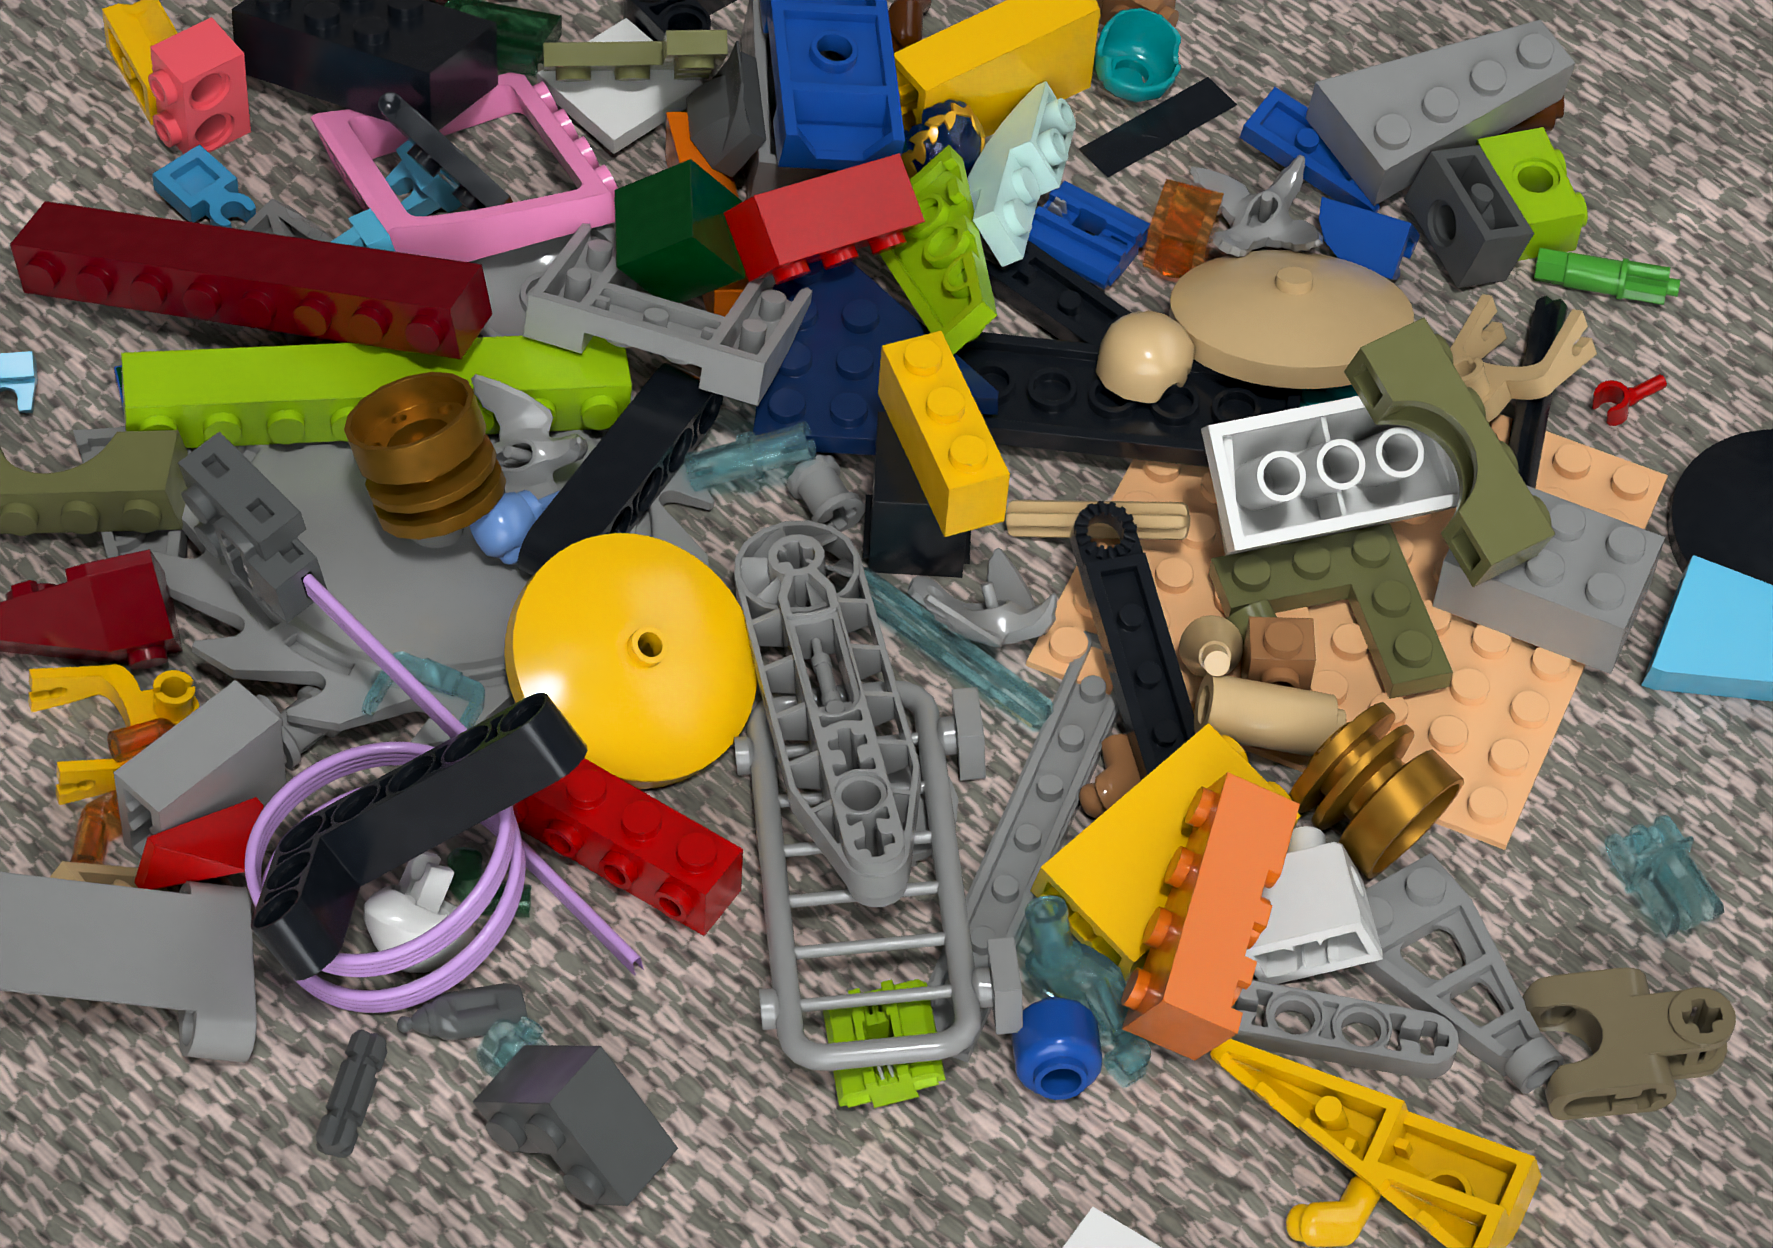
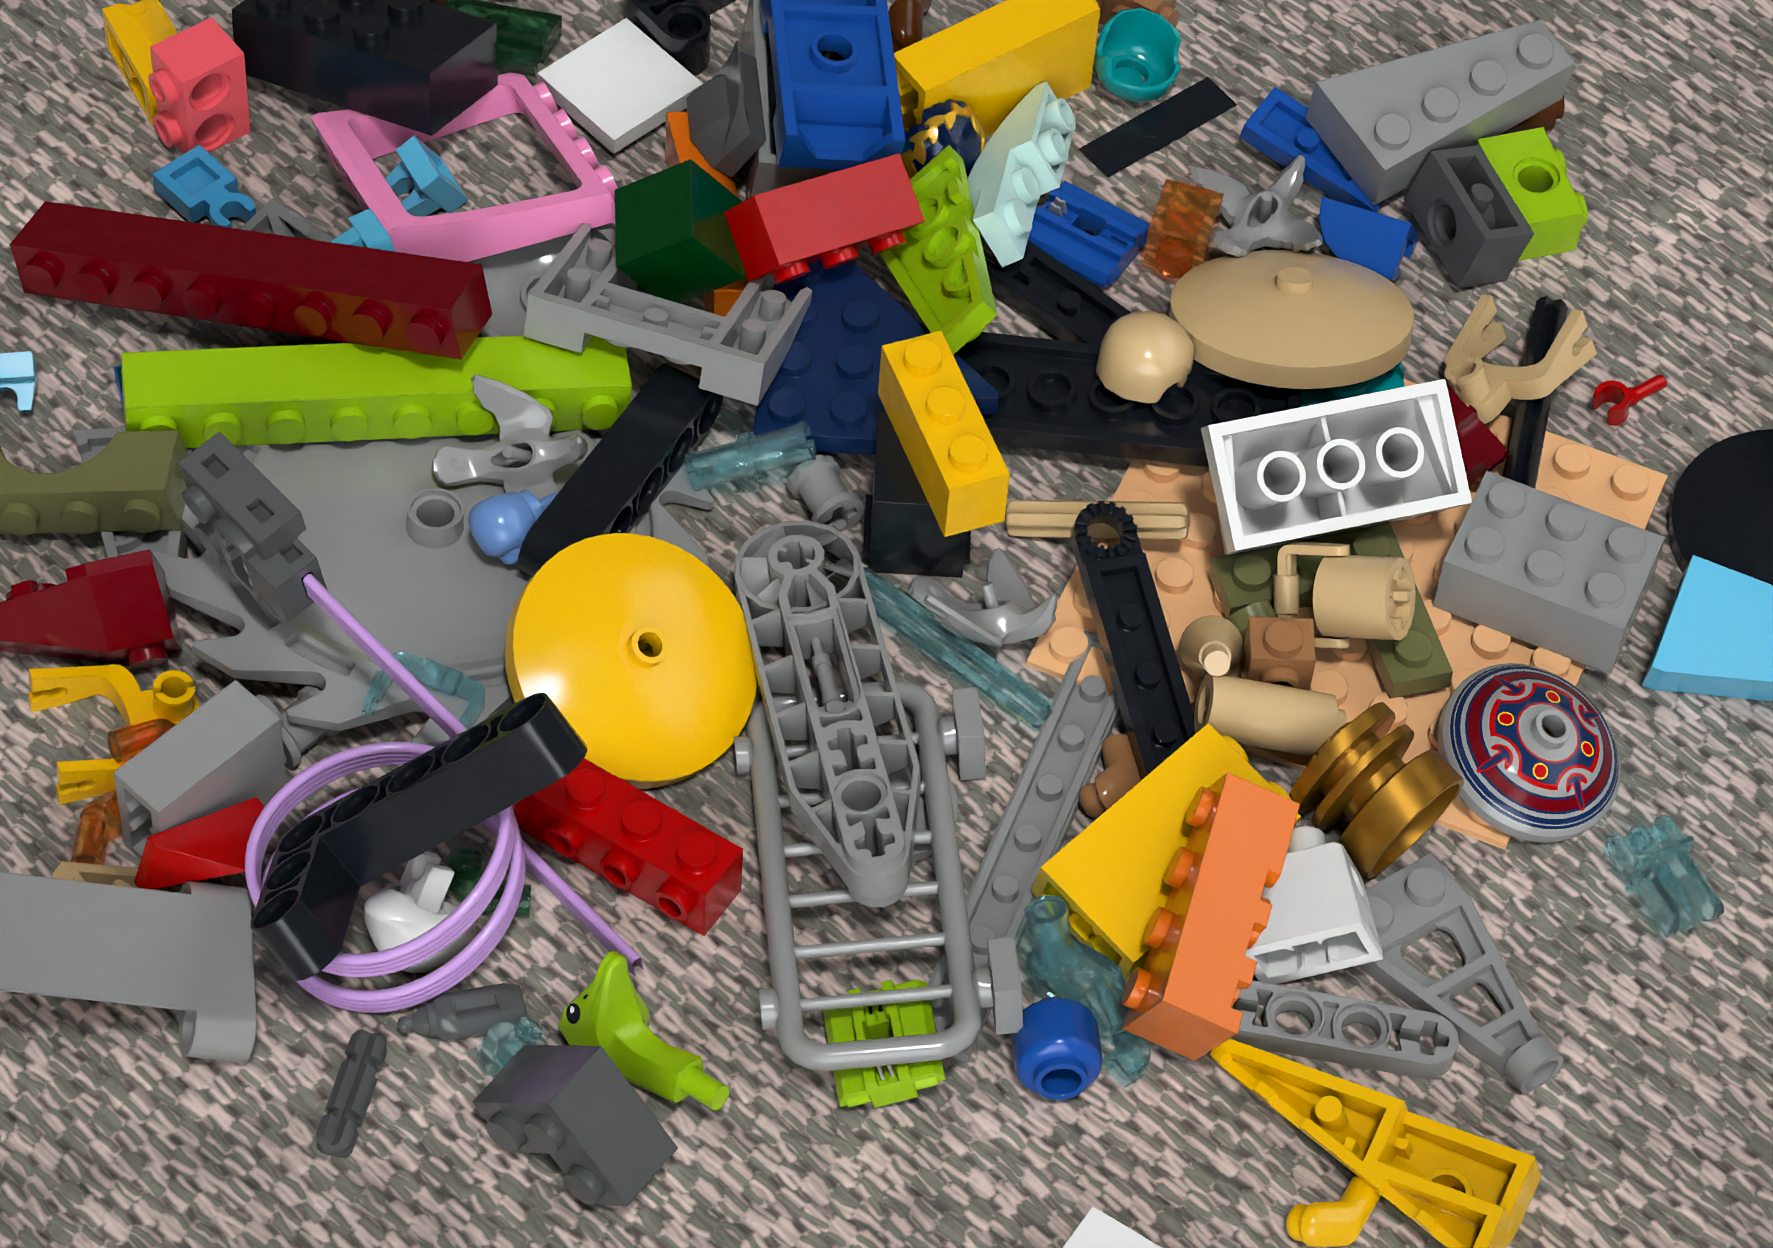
pearl gold wheel [344,372,506,540] -> none
black hinge [378,92,513,211] -> none
olive plate [543,30,728,82] -> none
olive arch [1344,317,1555,587] -> none
dark tan piece [1522,968,1736,1120] -> none
bright green piece [1534,248,1681,305] -> none
none -> lime animal [558,951,729,1110]
none -> tan piece [1273,542,1416,648]
none -> dish [1437,663,1621,843]

